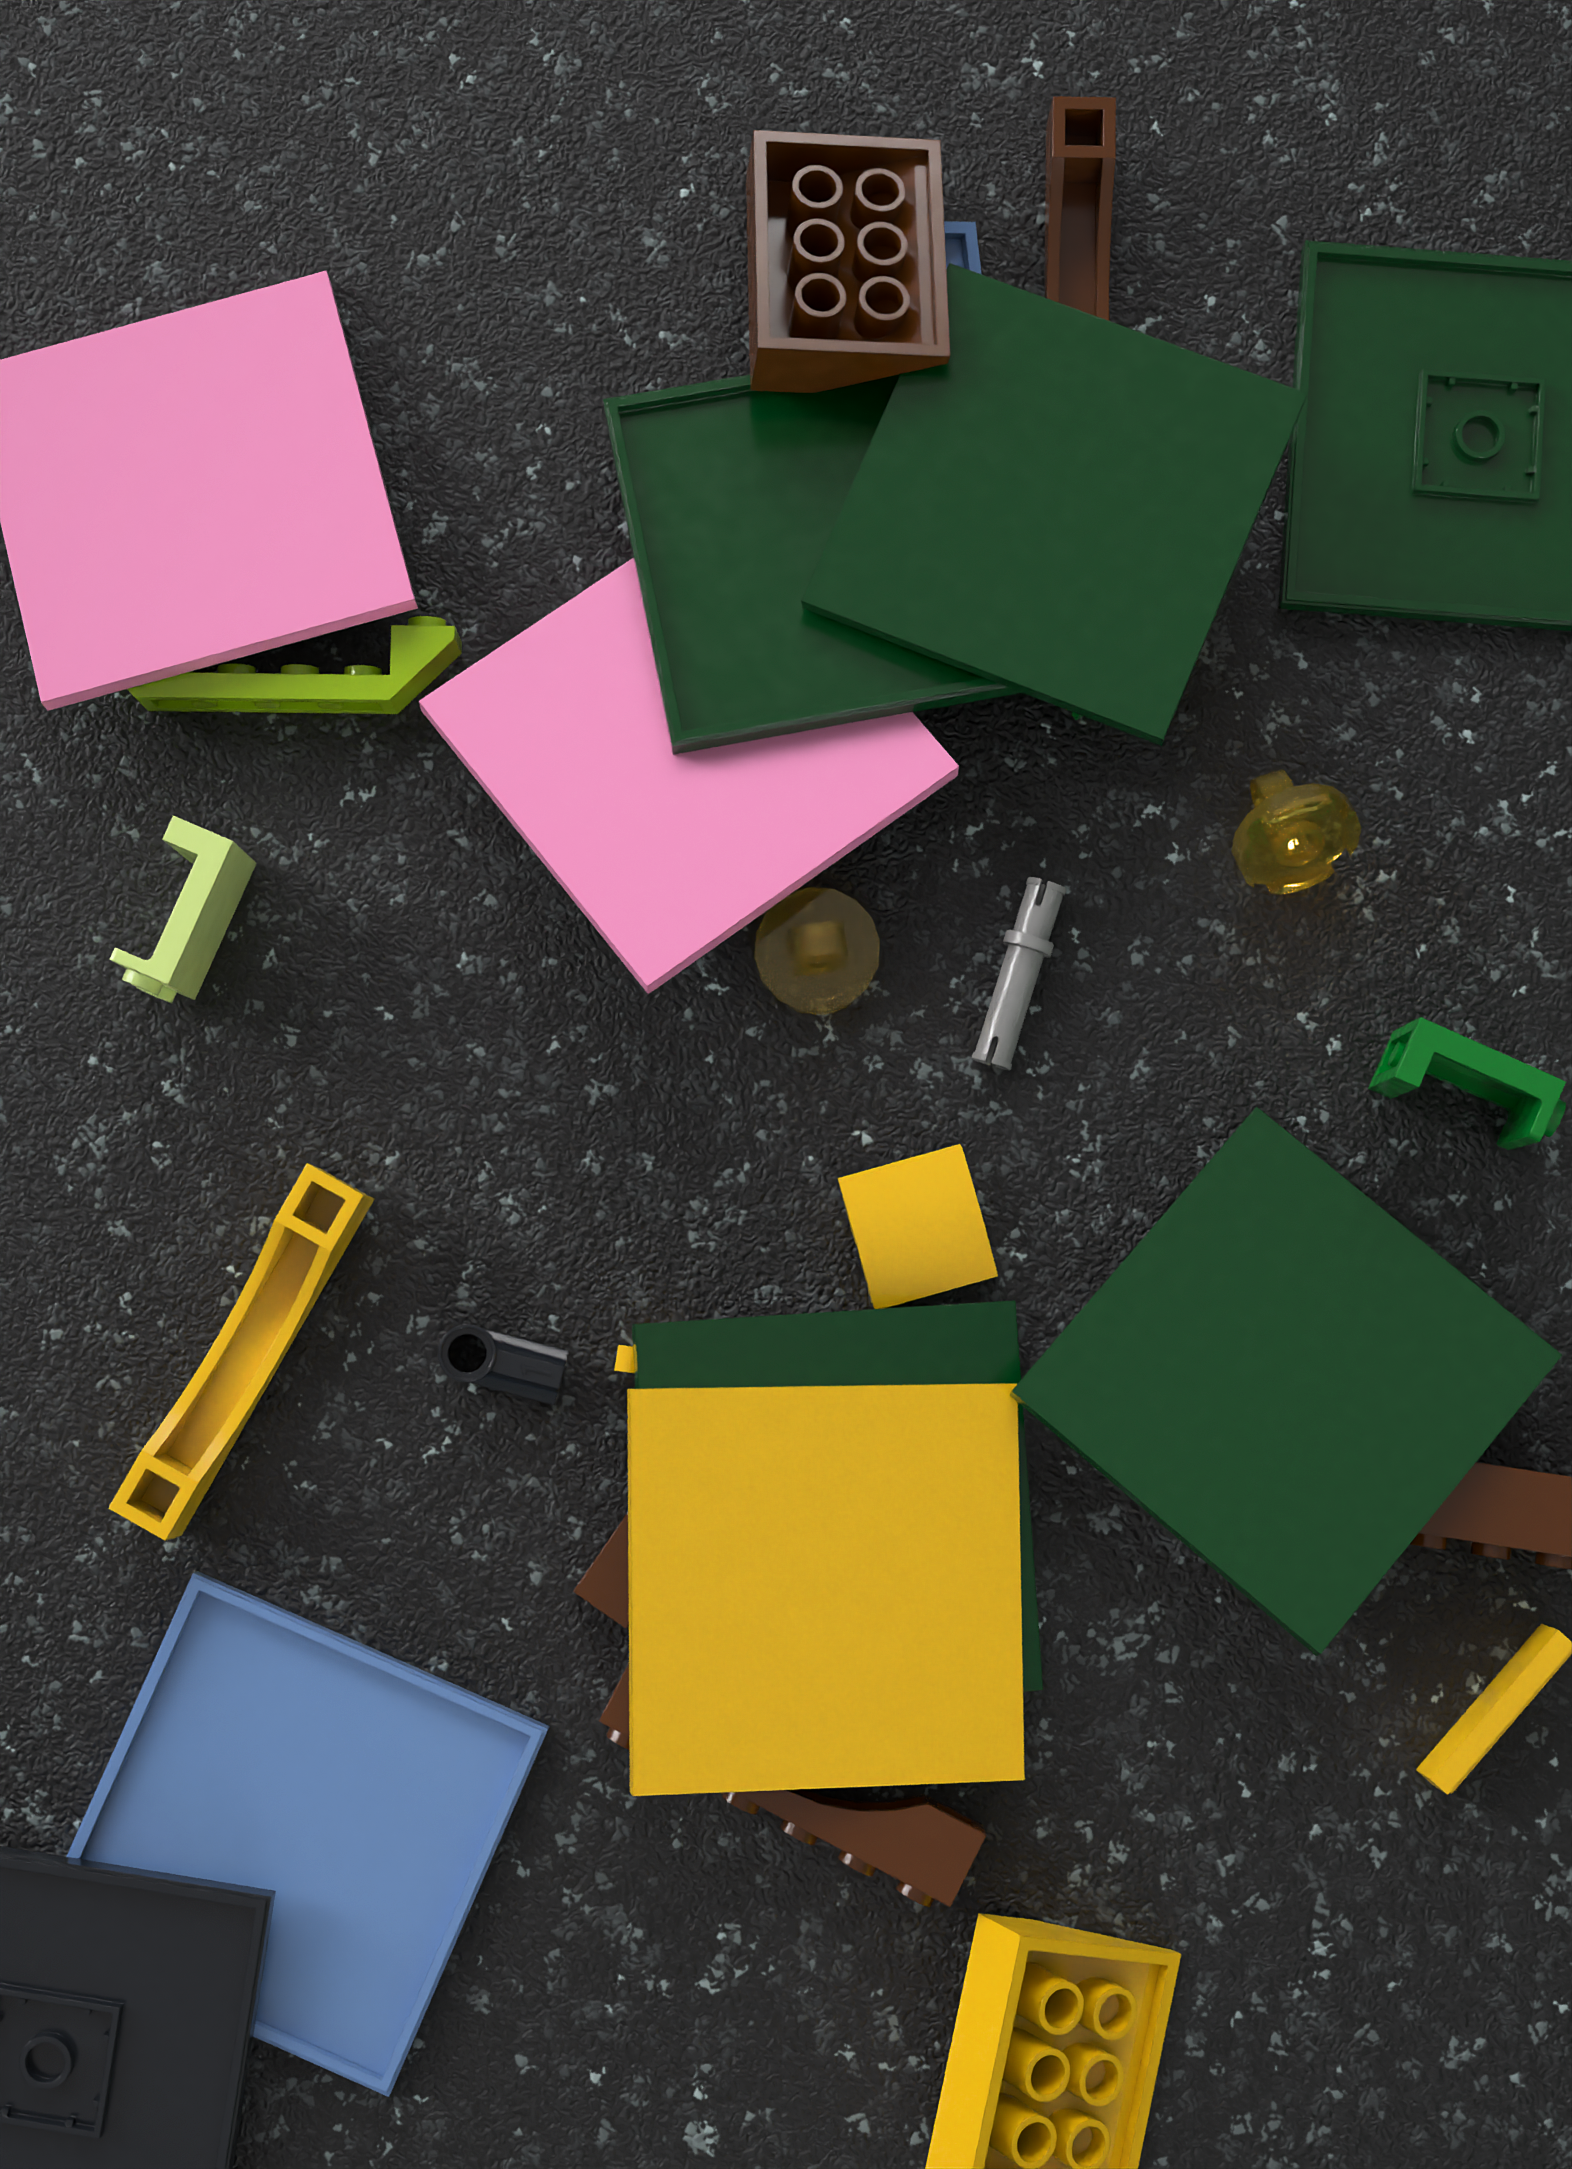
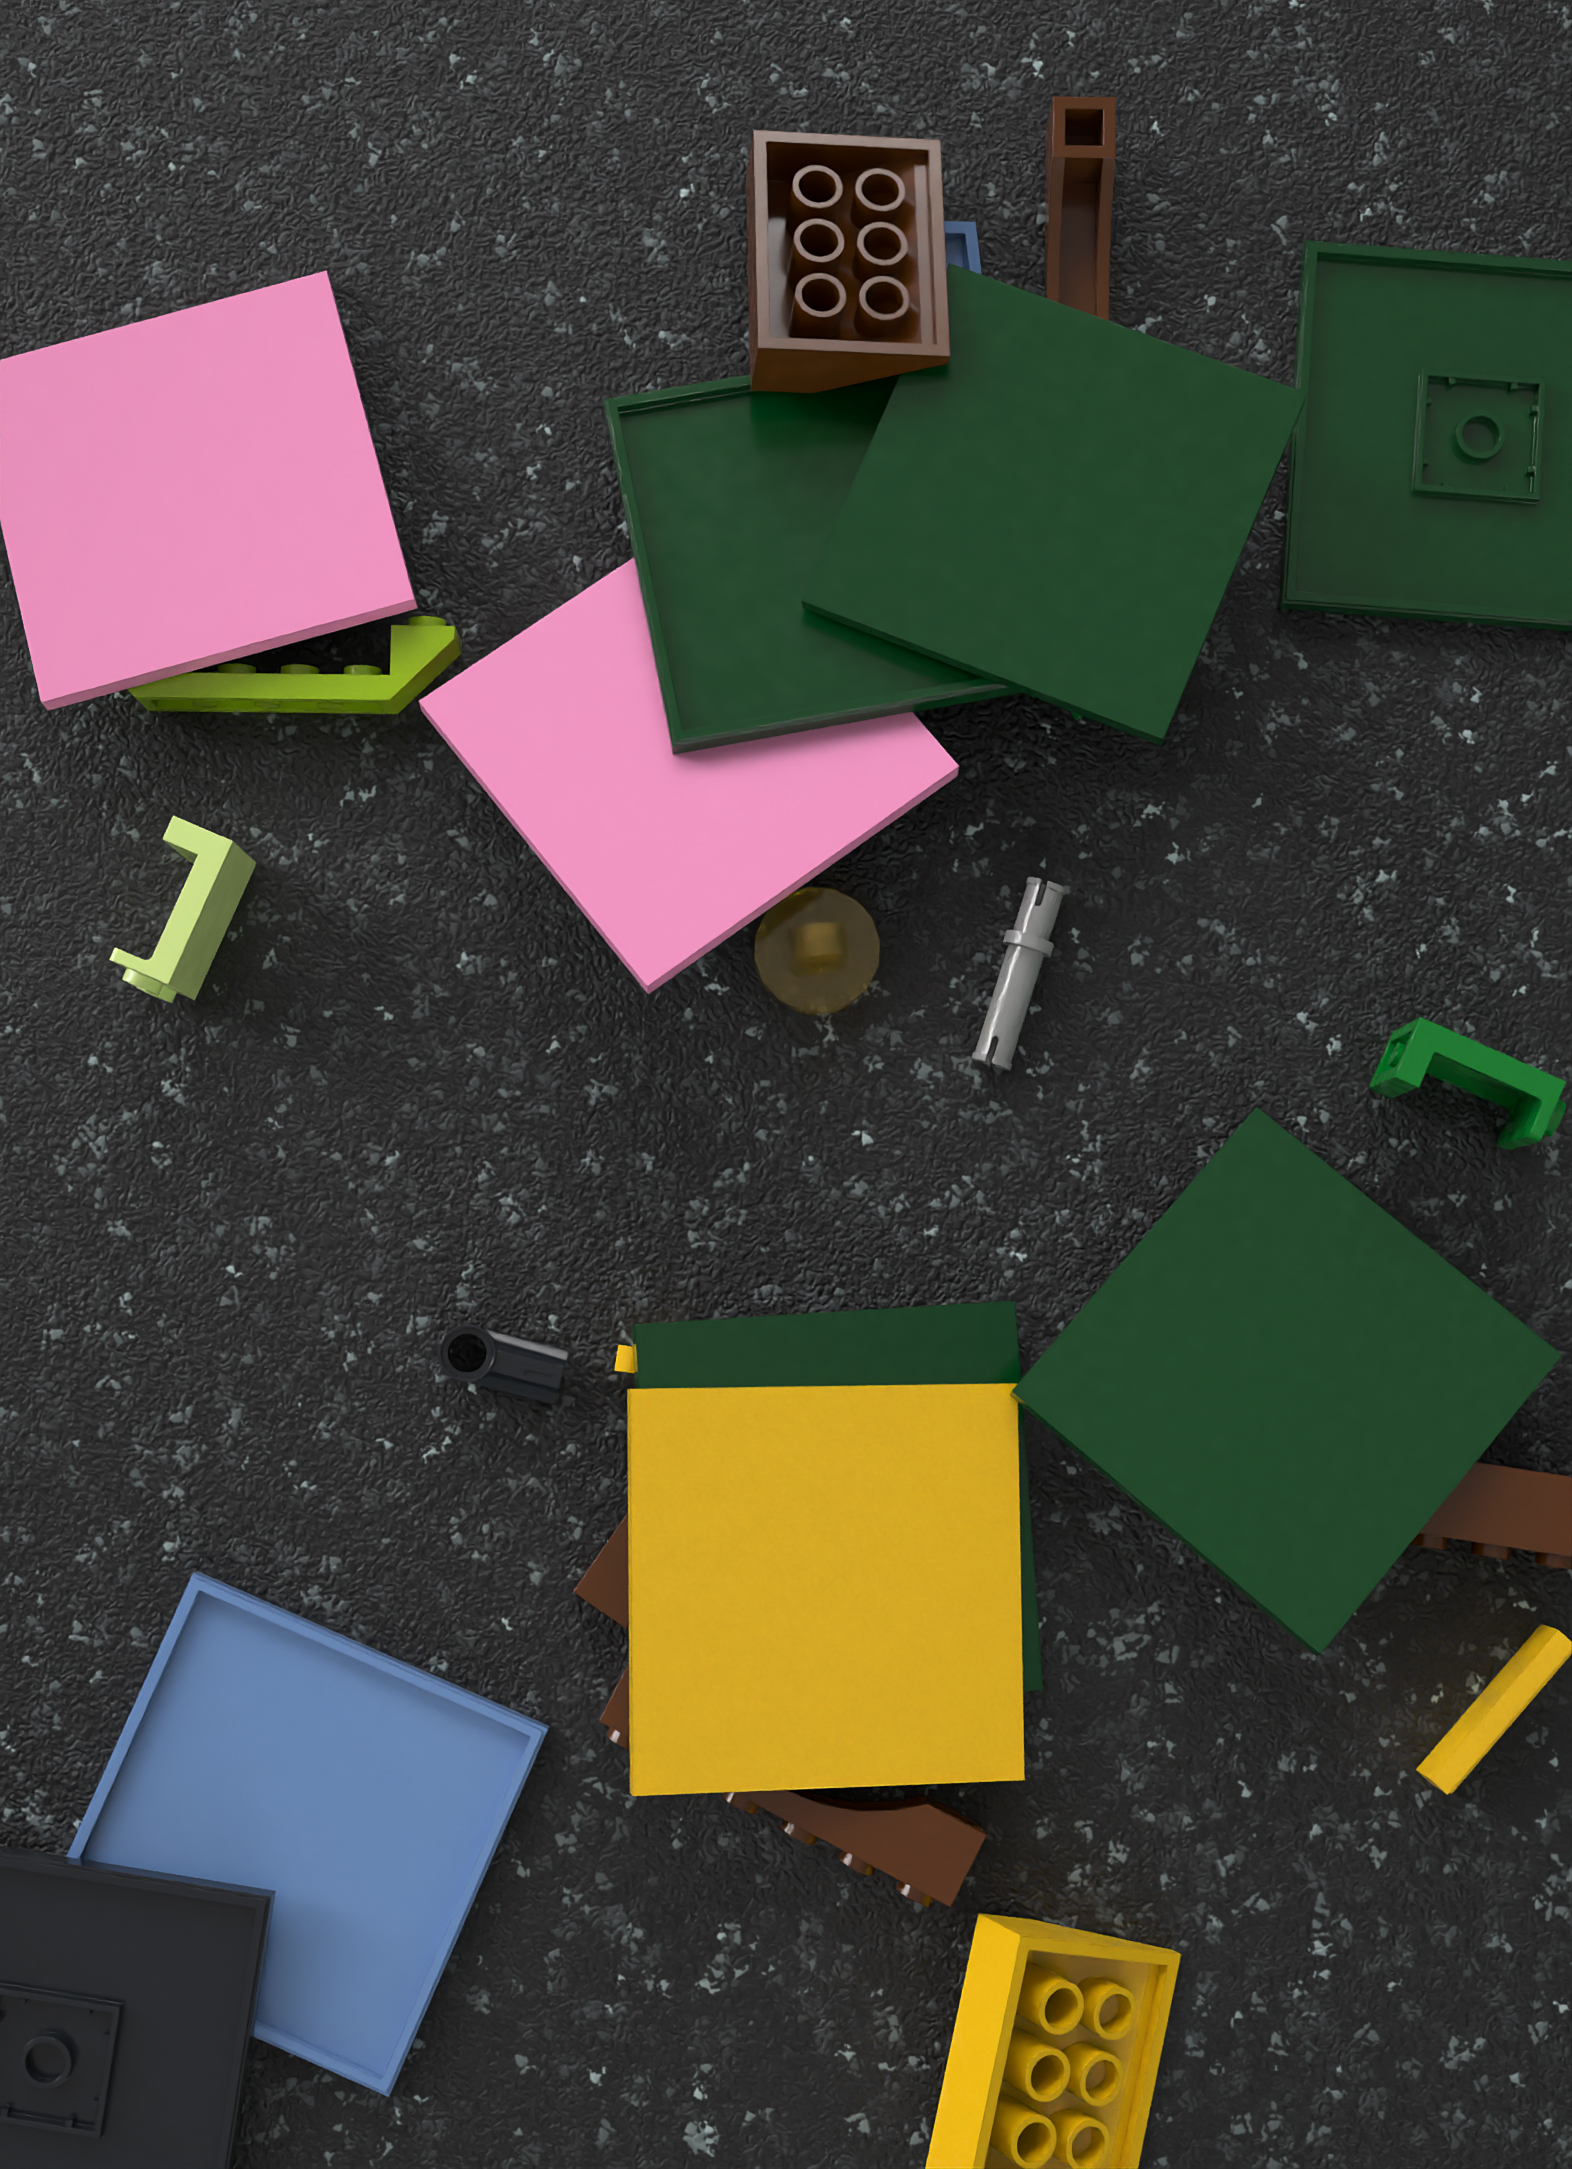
yellow arch [108,1163,374,1541] -> none
yellow slope [837,1144,998,1309] -> none
clear yellow tile [1231,769,1362,895] -> none

